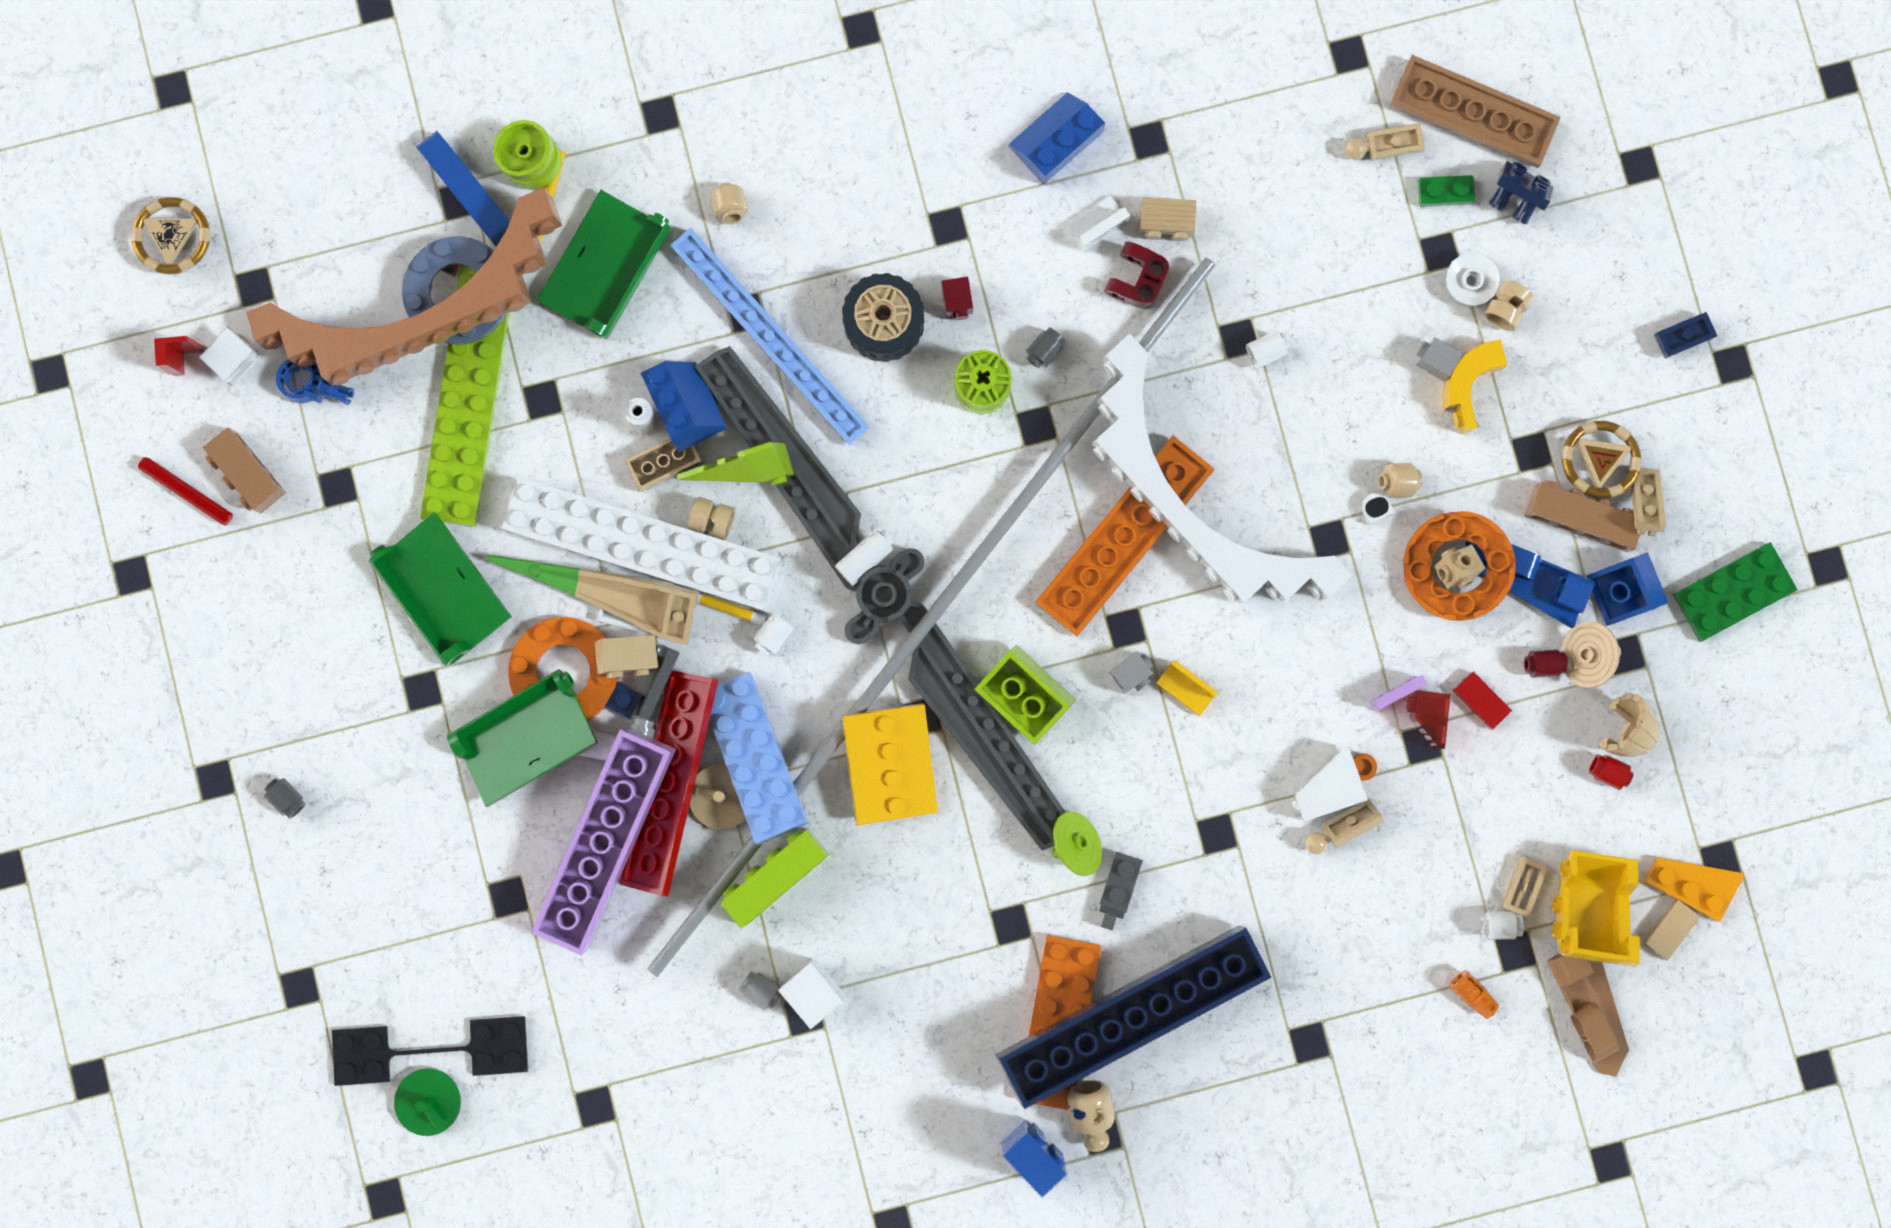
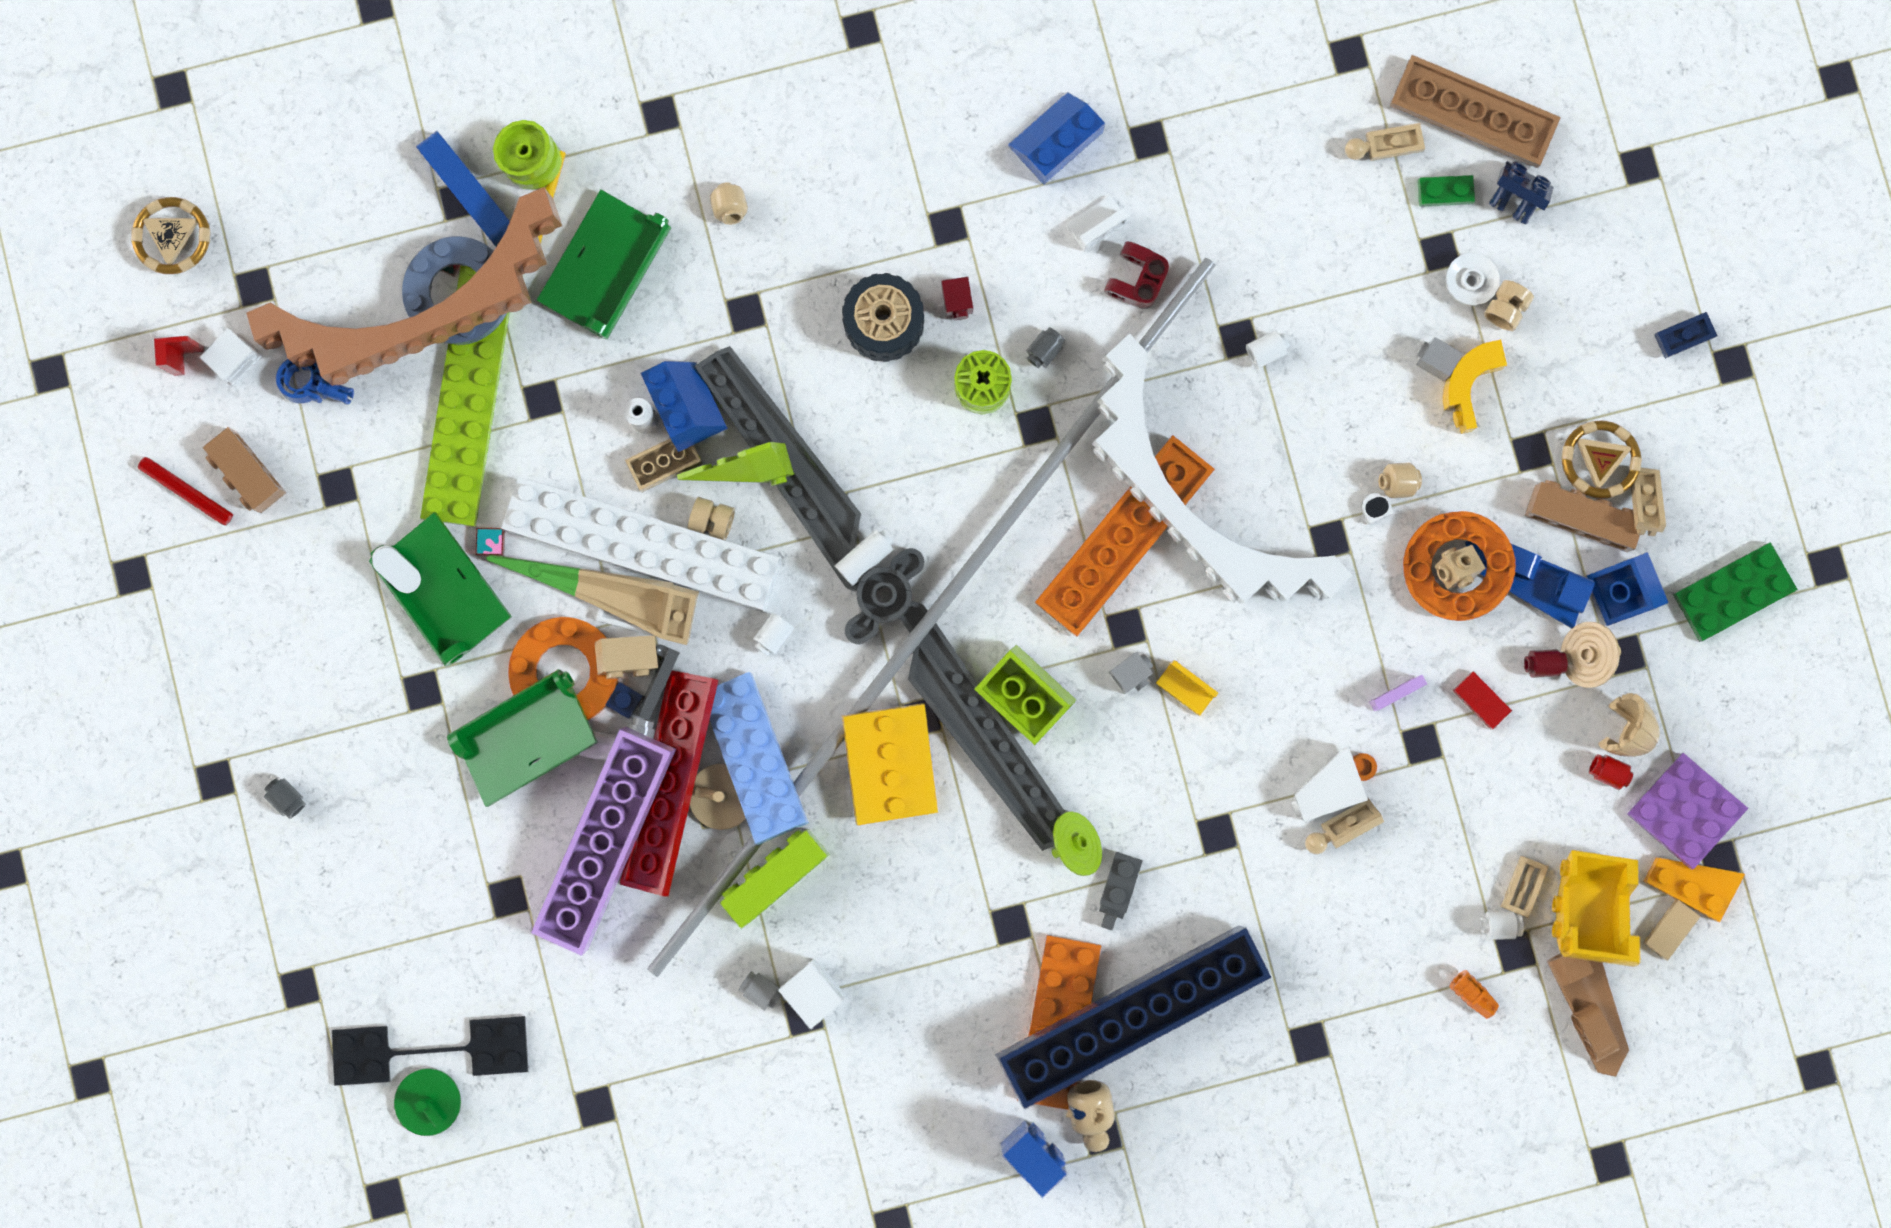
light blue plate [670,228,870,446] -> none
yellow bar [697,592,767,626] -> none
tan brick [1139,197,1196,241] -> none
clear red slope [1406,690,1451,750] -> none
none -> white tile [372,546,421,593]
none -> tile [475,528,505,556]
none -> medium lavender plate [1627,753,1749,870]

